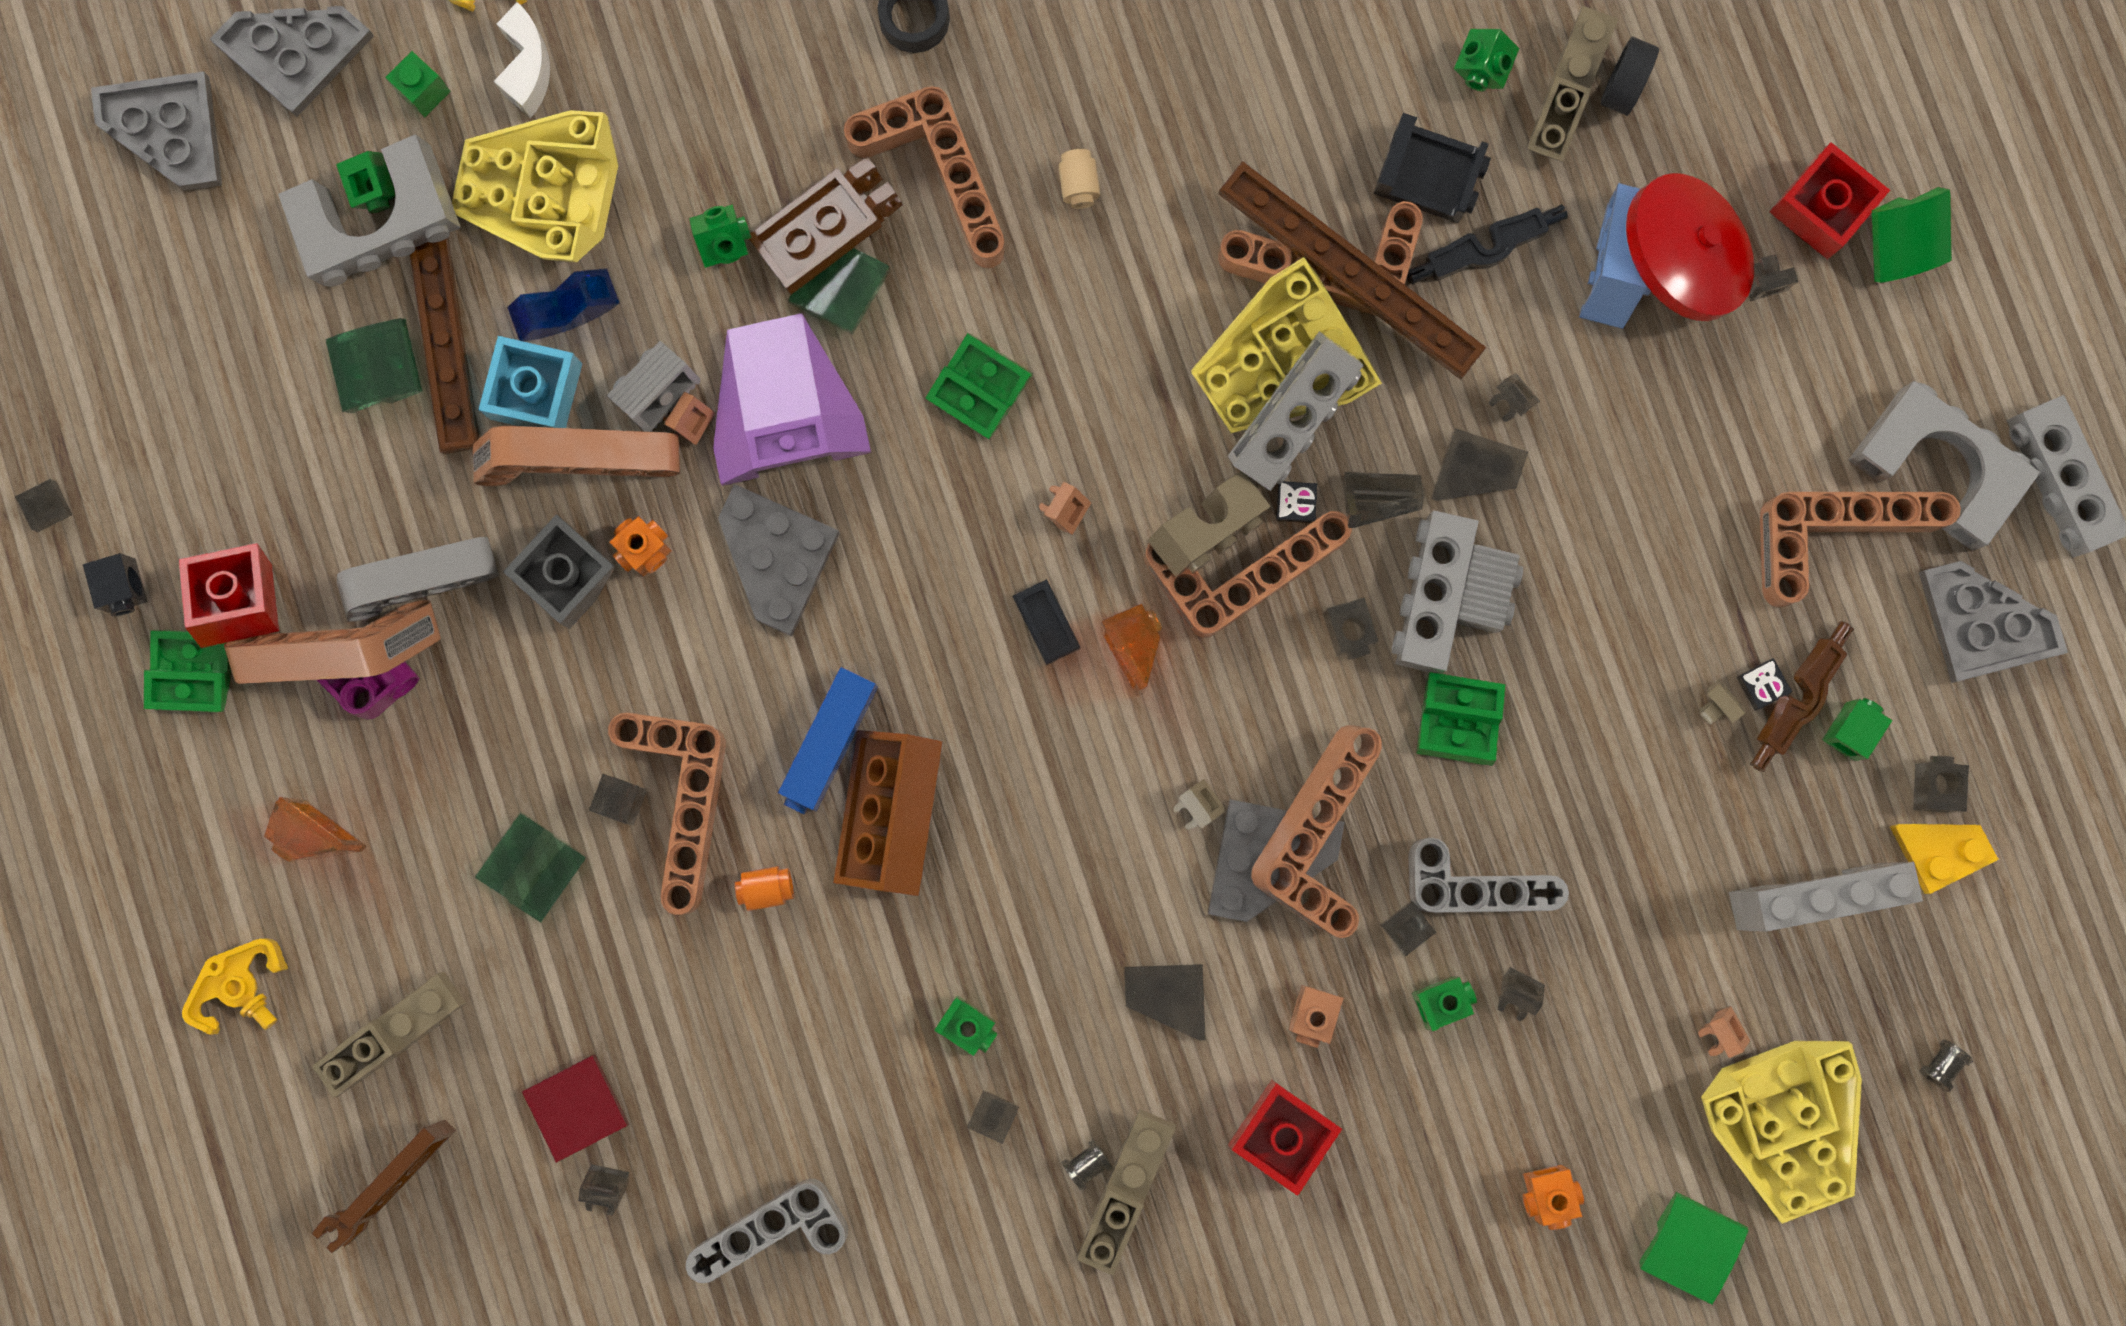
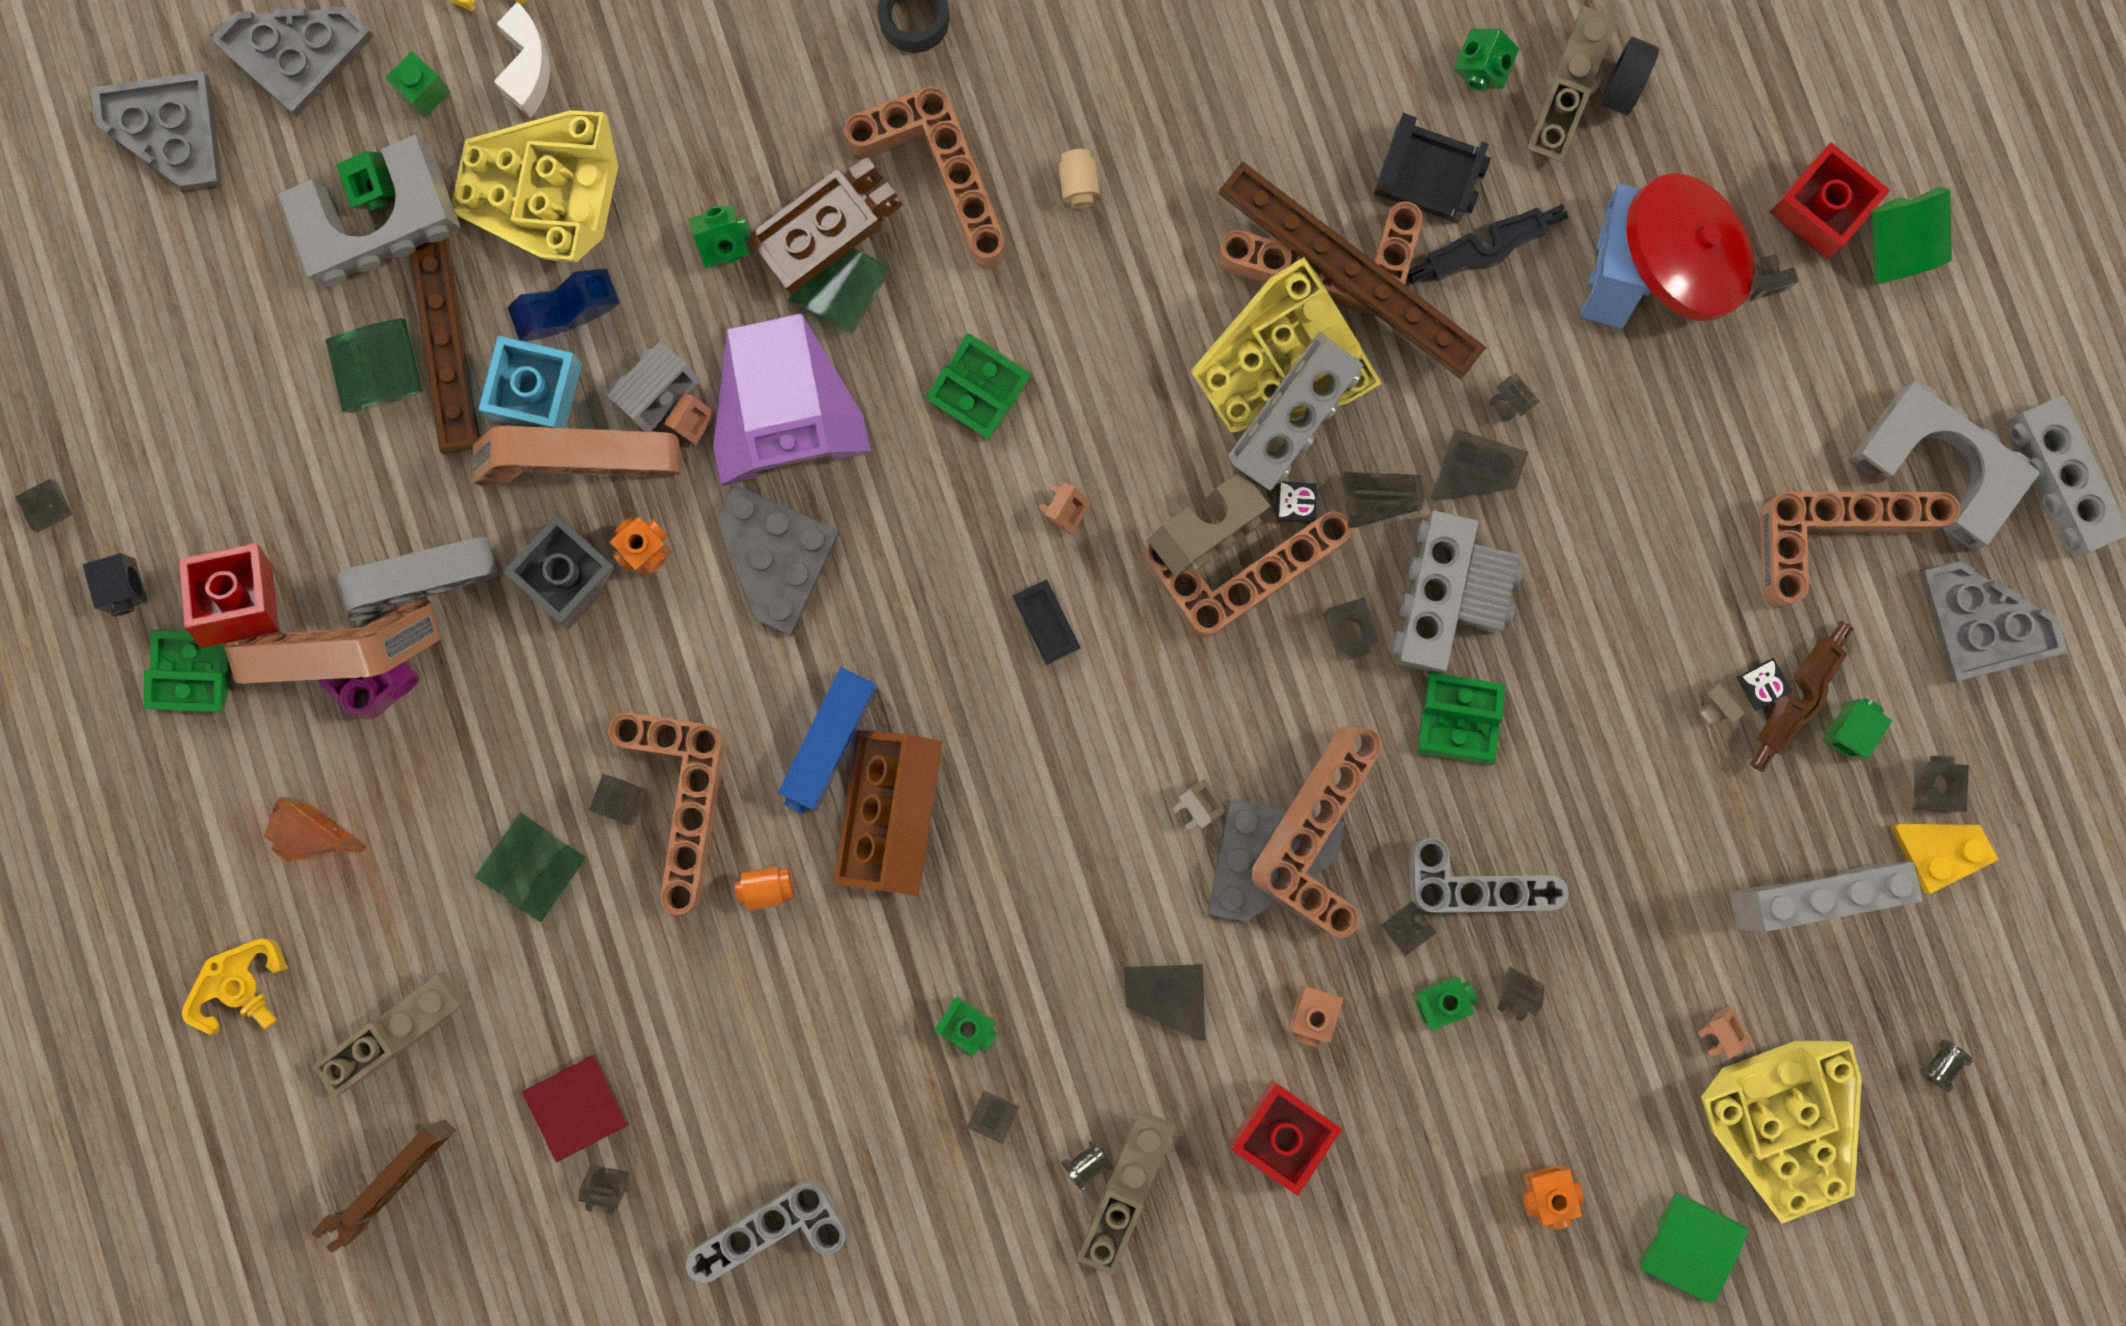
clear orange slope [1100,604,1162,697] -> none

